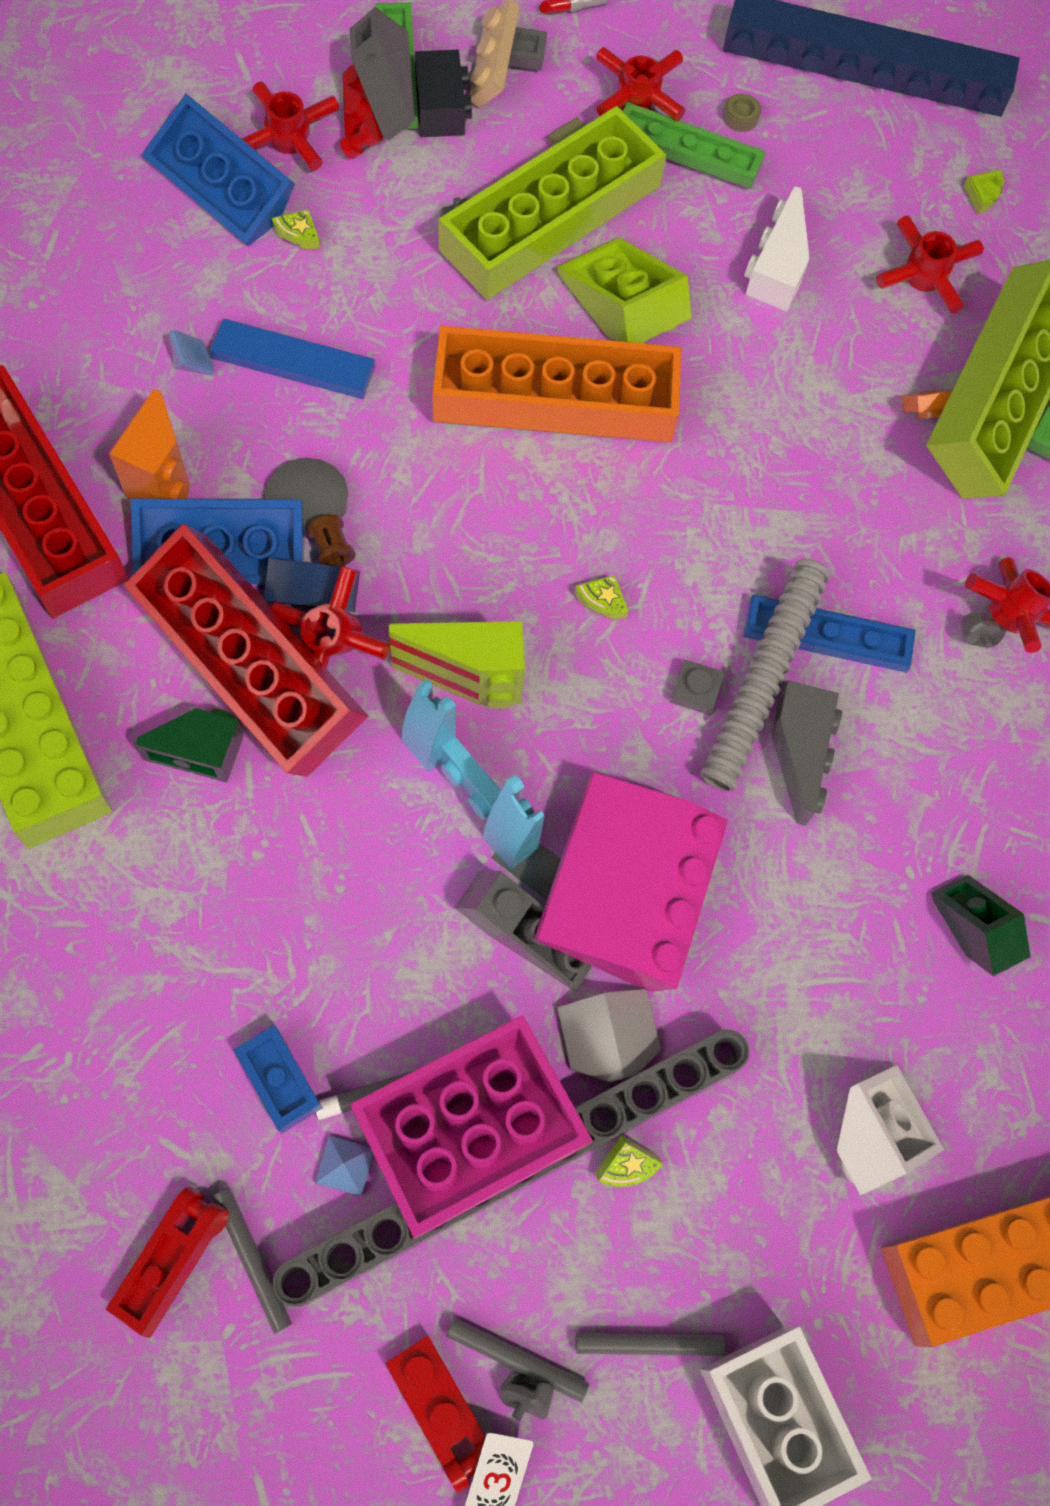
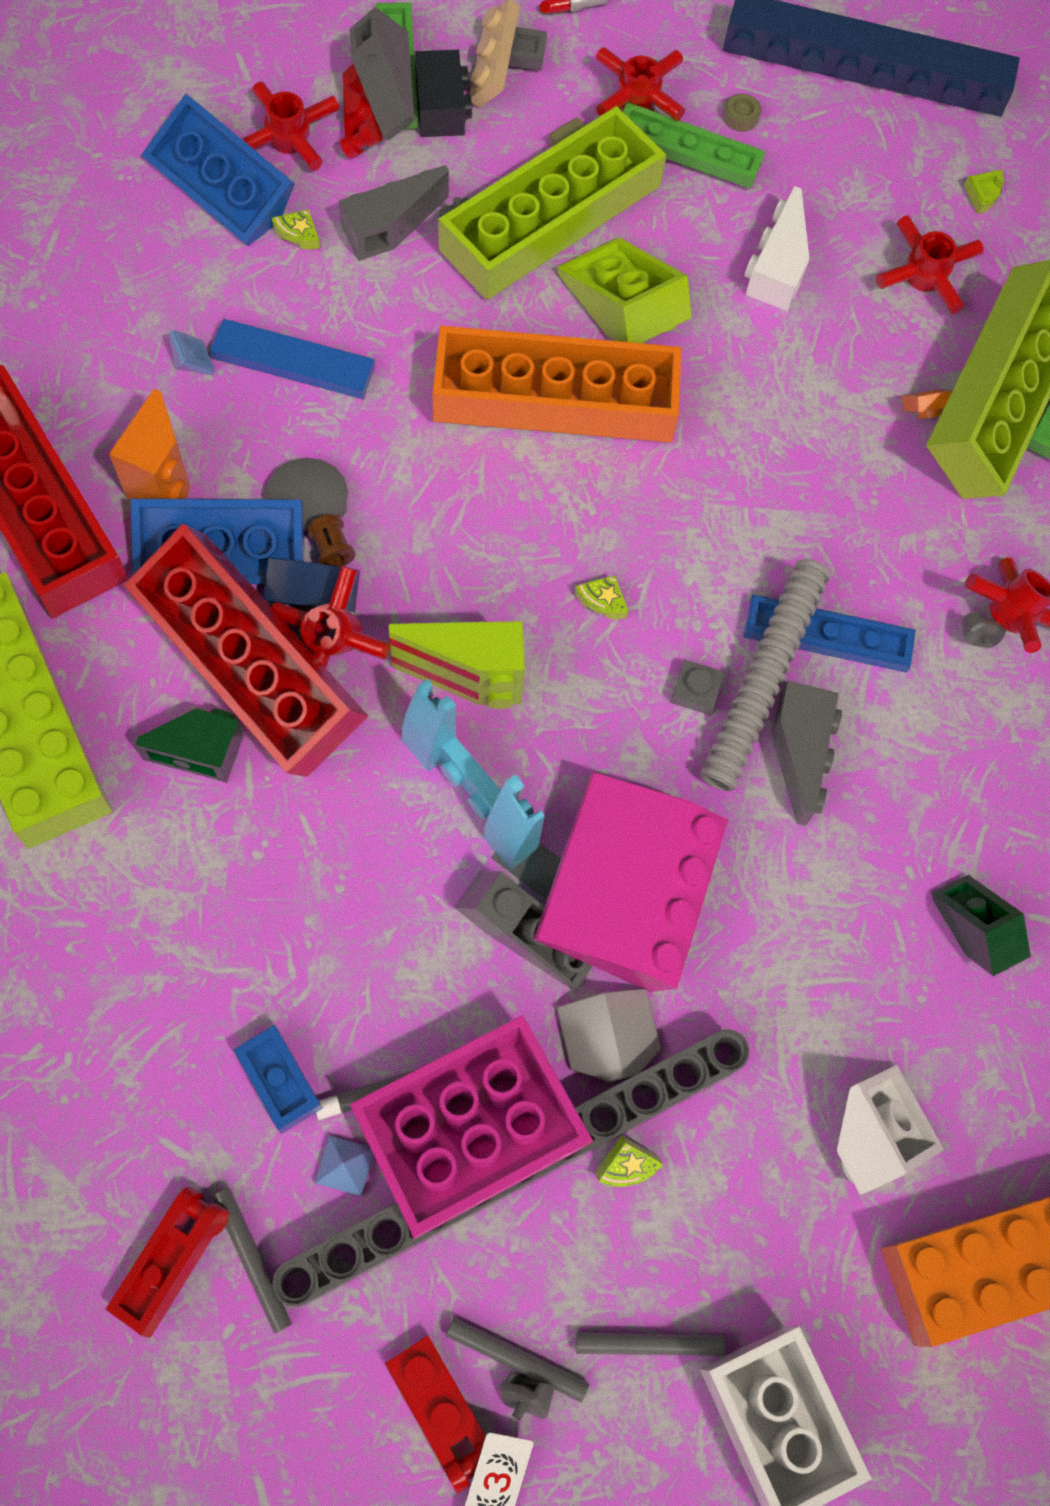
none -> dark grey slope [339,165,449,261]

